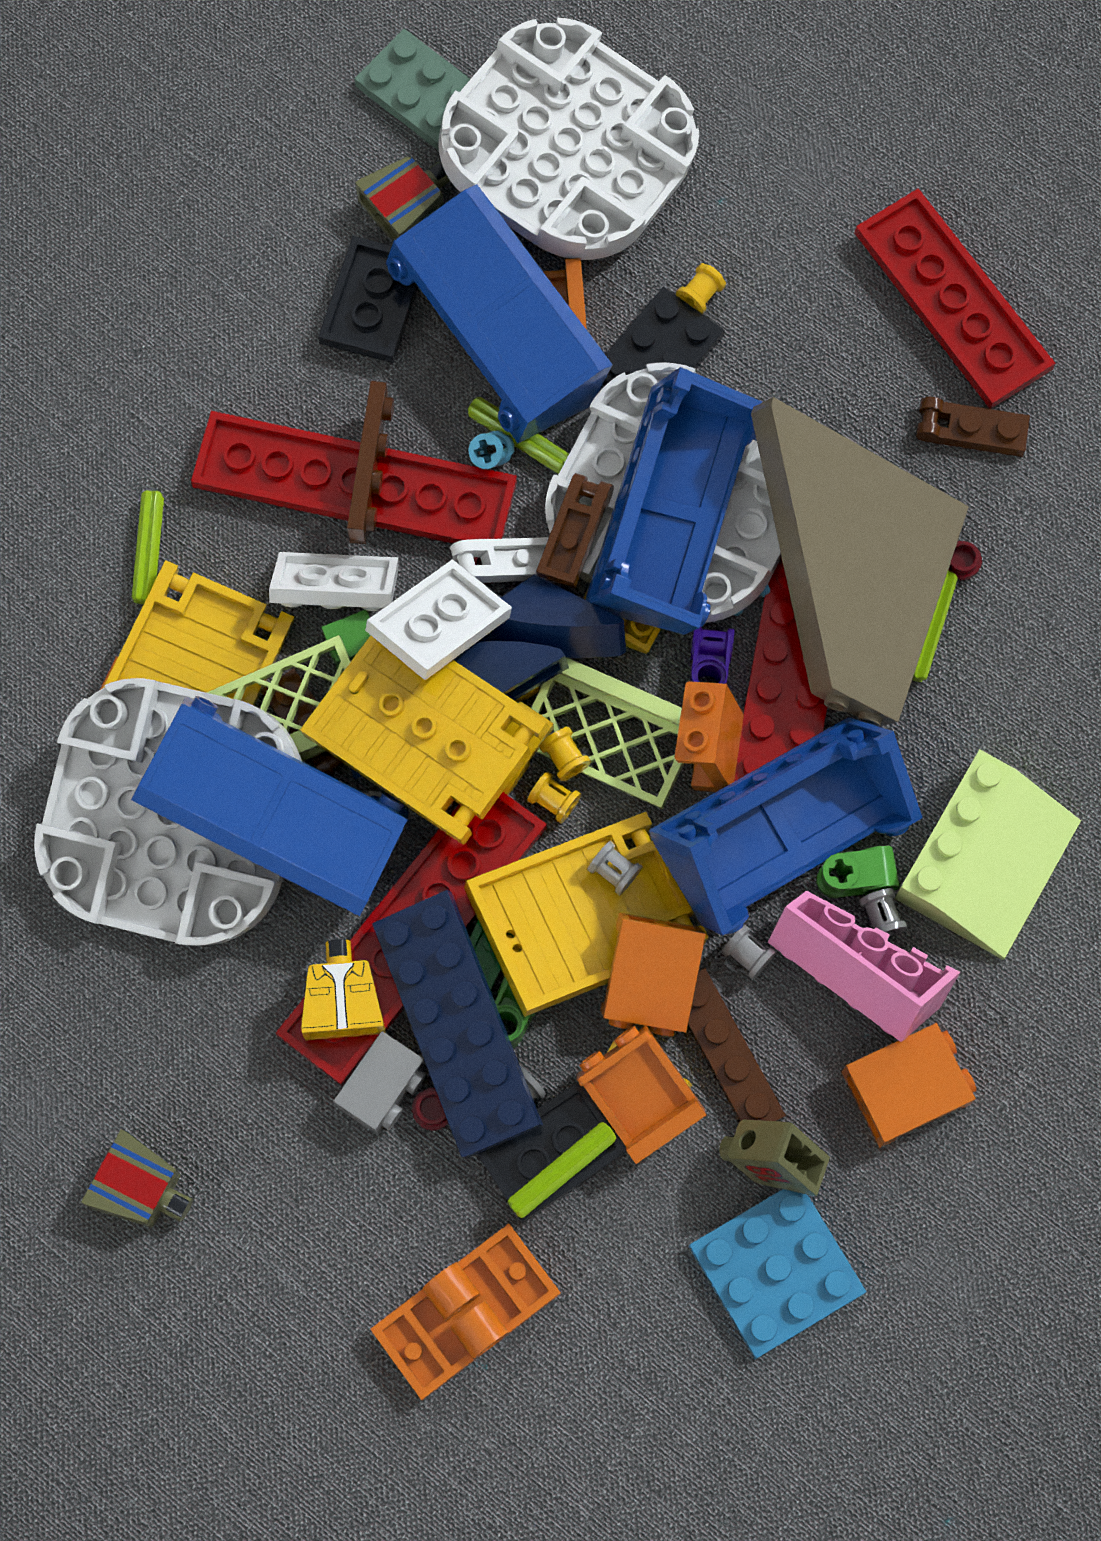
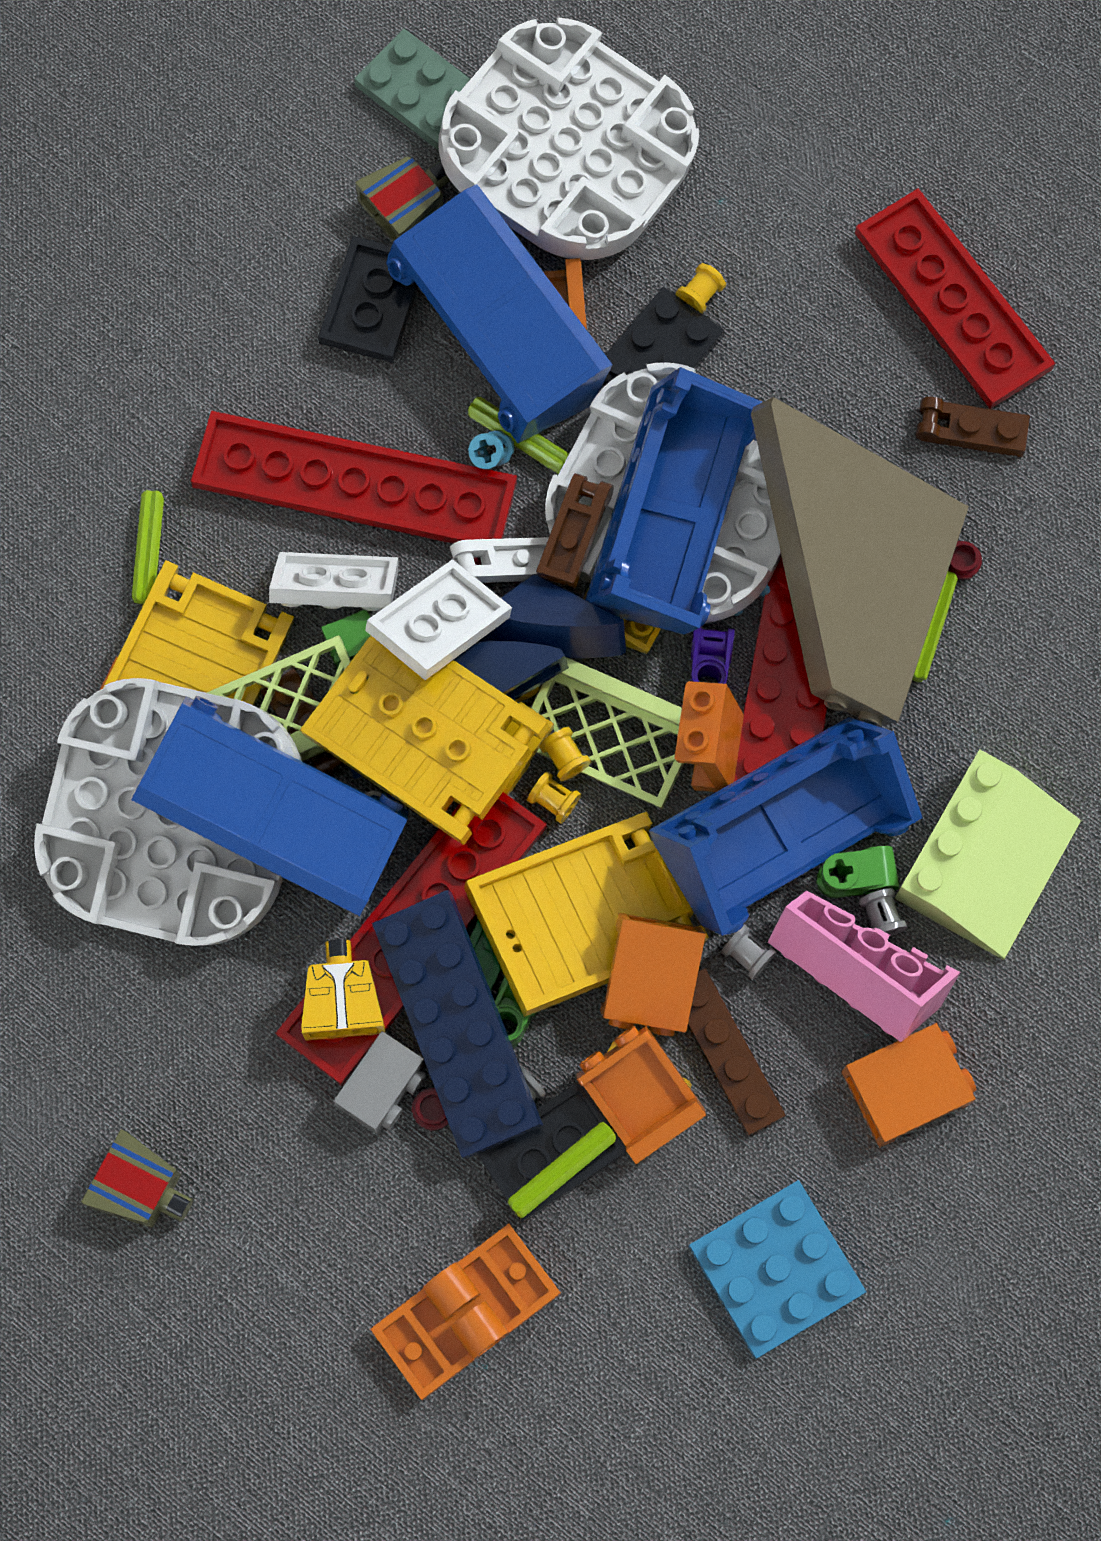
reddish brown plate [347,381,394,545] -> none
light grey bush [587,841,643,896] -> none
olive torso [719,1119,830,1196] -> none

